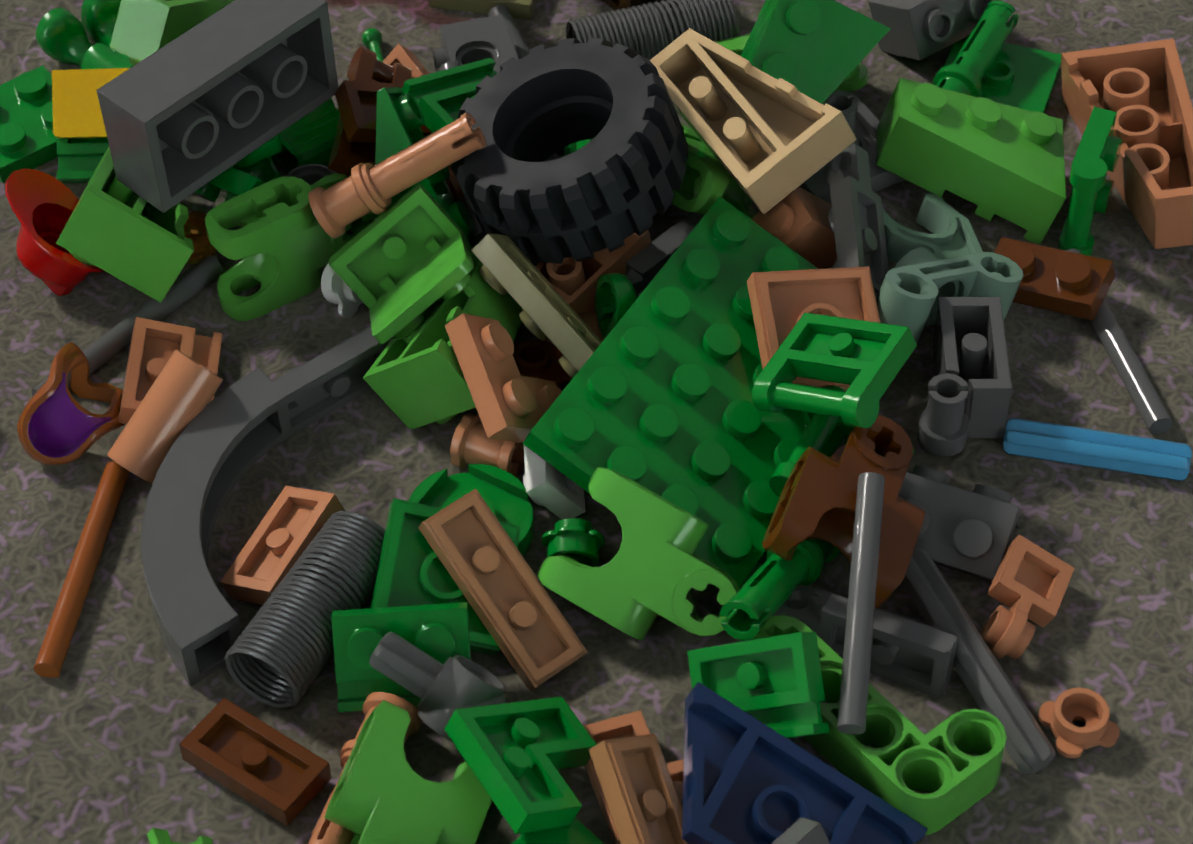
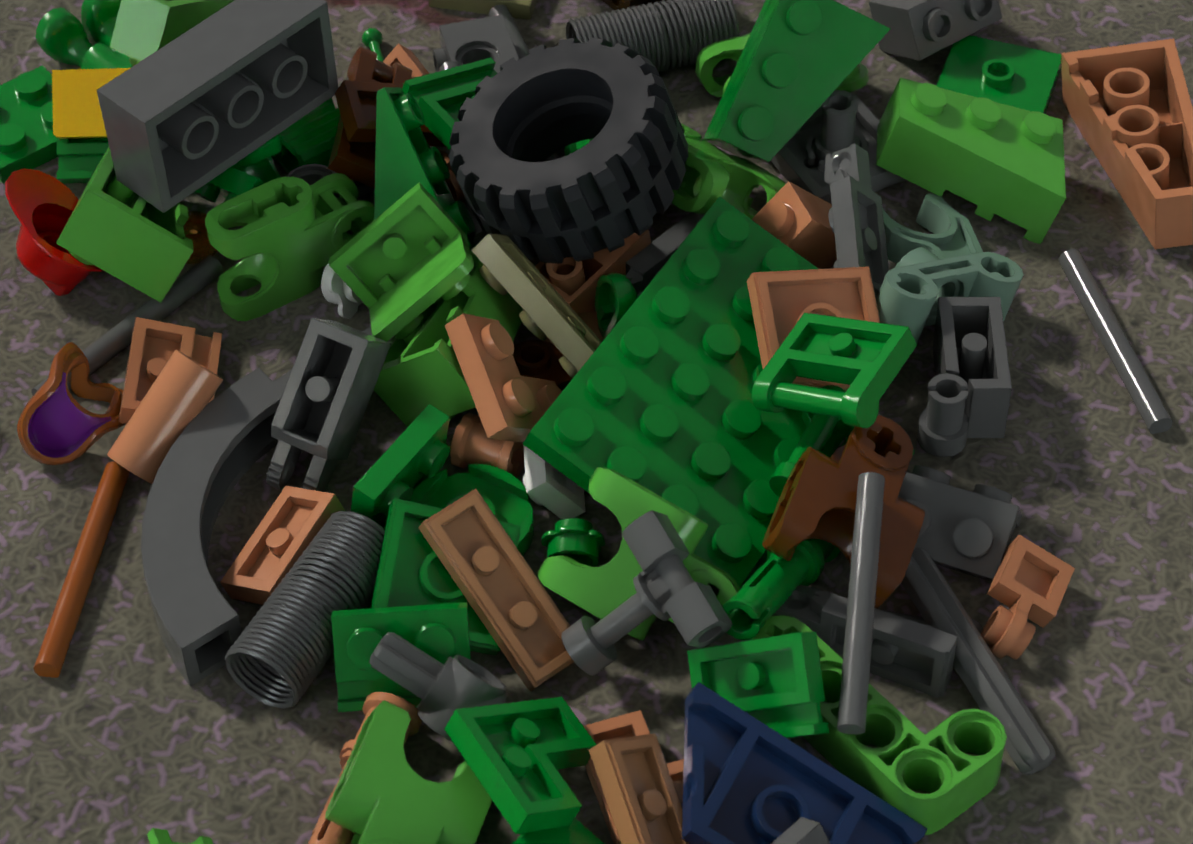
reddish brown plate [179,698,332,827] -> none
nougat pin [308,112,486,238] -> none
tan wedge [650,28,857,215] -> none
green pin [933,0,1019,97] -> none
reddish brown plate [994,237,1115,321] -> none
dark azure axle [1003,418,1192,481] -> none
nougat plate [1038,688,1120,758] -> none
green plate [1058,107,1122,256] -> none
none -> dark grey hinge [266,318,391,492]
none -> green plate [351,404,450,530]
none -> dark grey bar [561,510,733,676]

